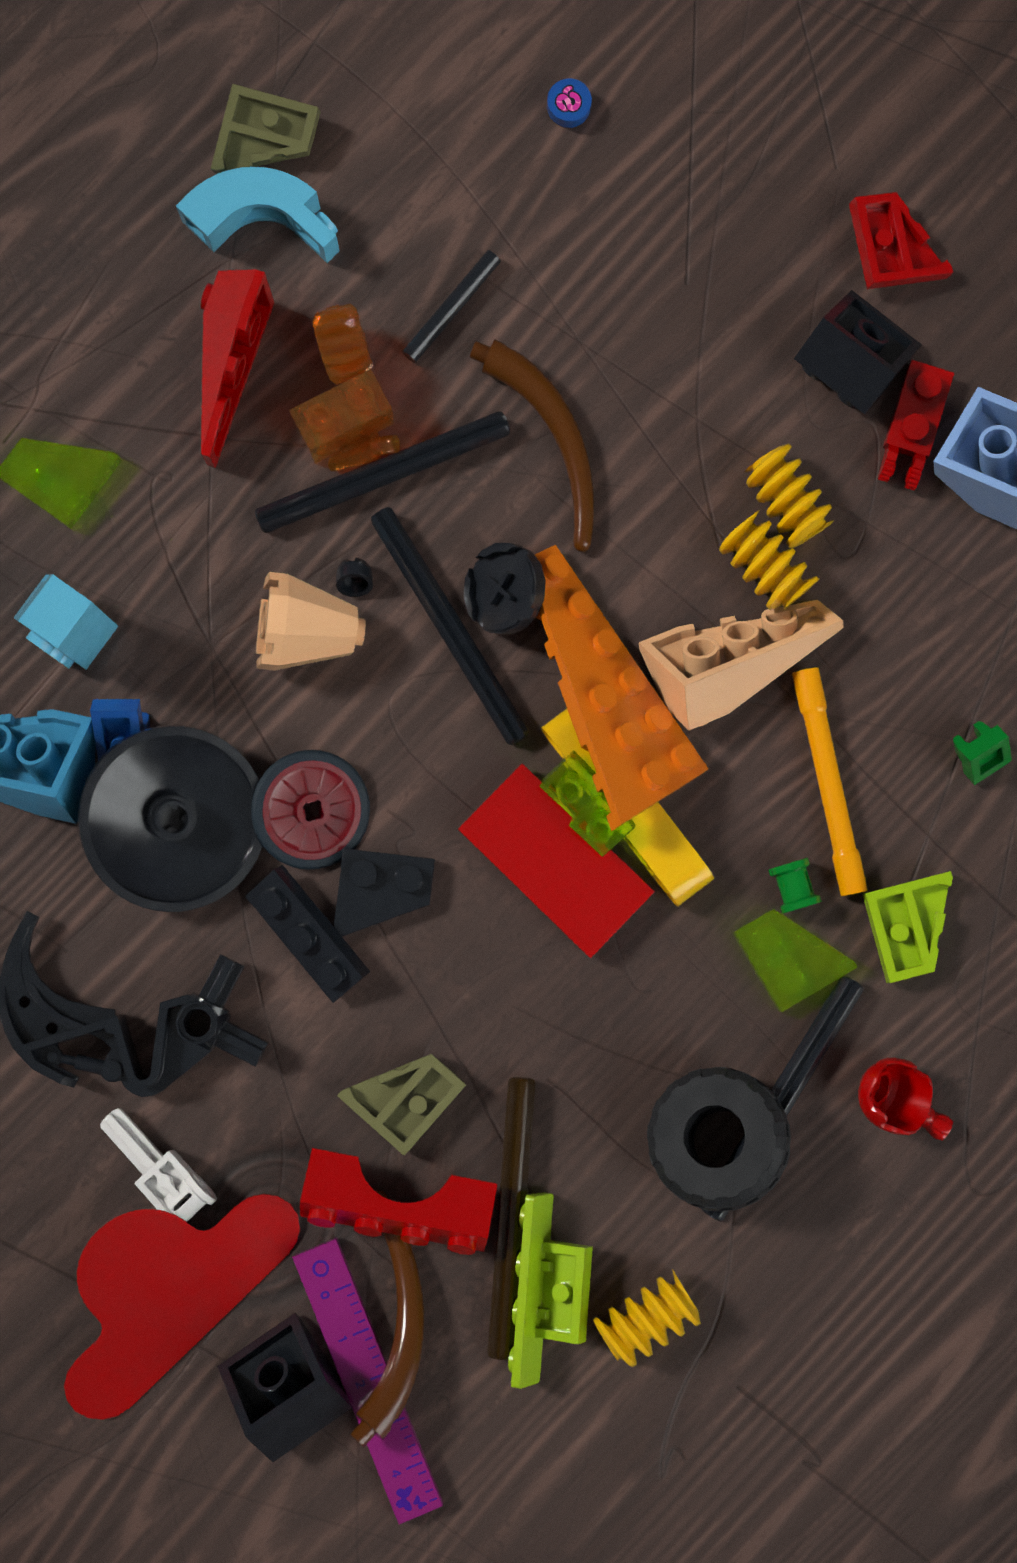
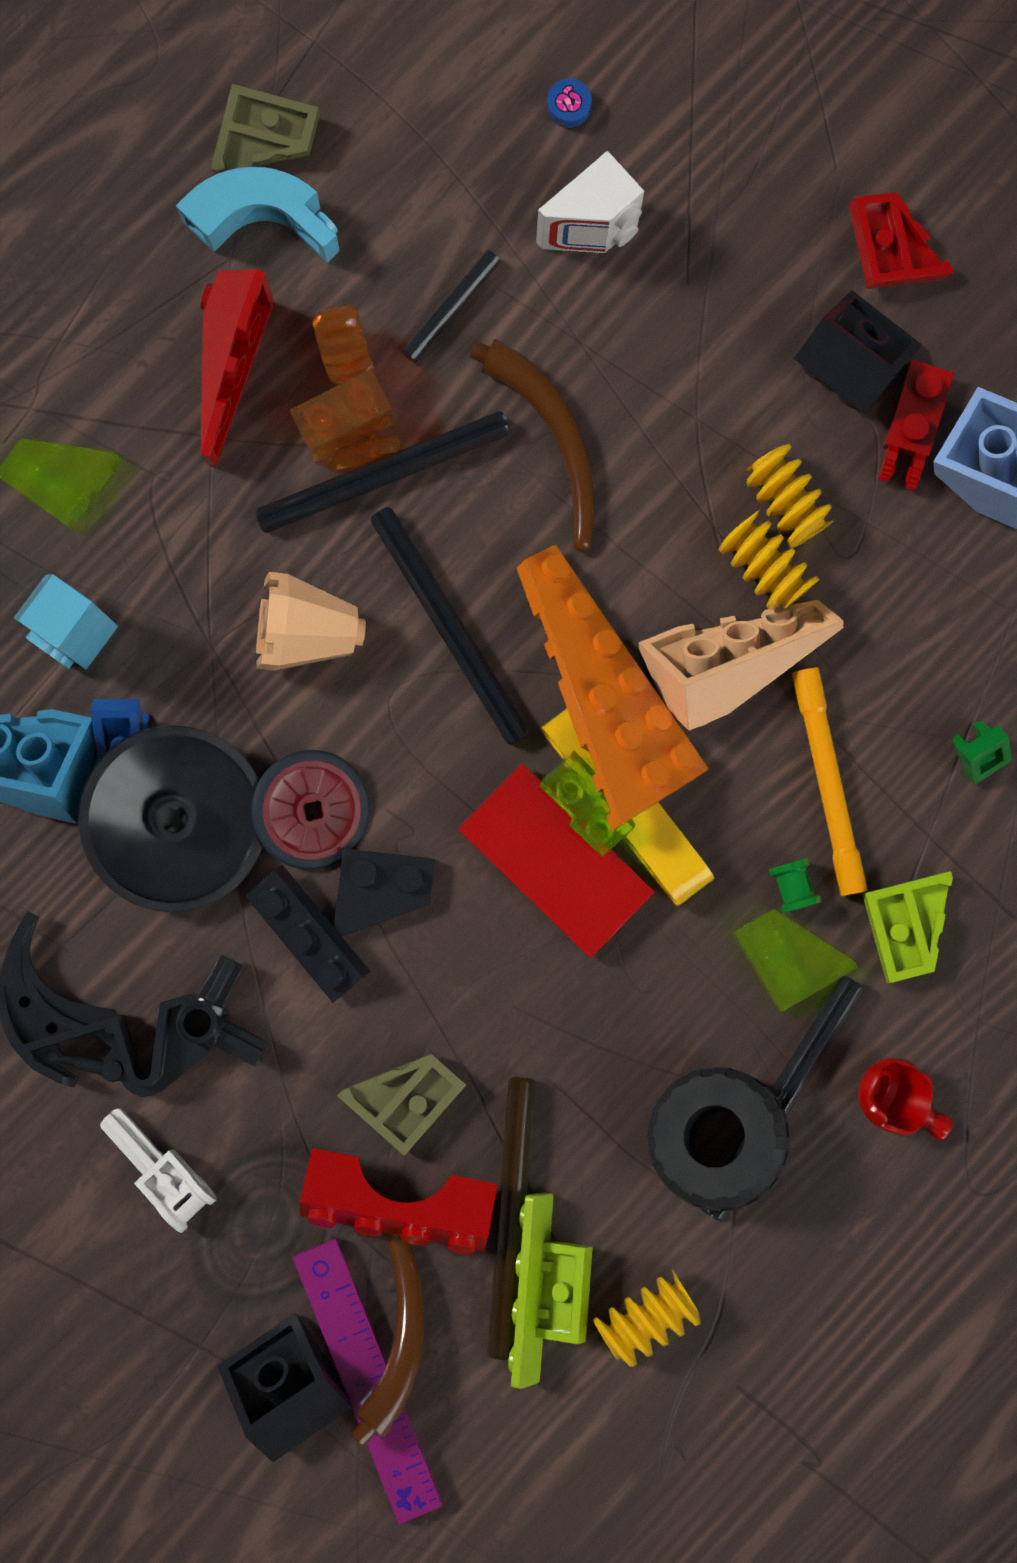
red sticker [64,1194,300,1420] -> none
black hinge [336,557,373,597] -> none
black tile [463,543,546,635] -> none
none -> white slope [536,151,644,253]

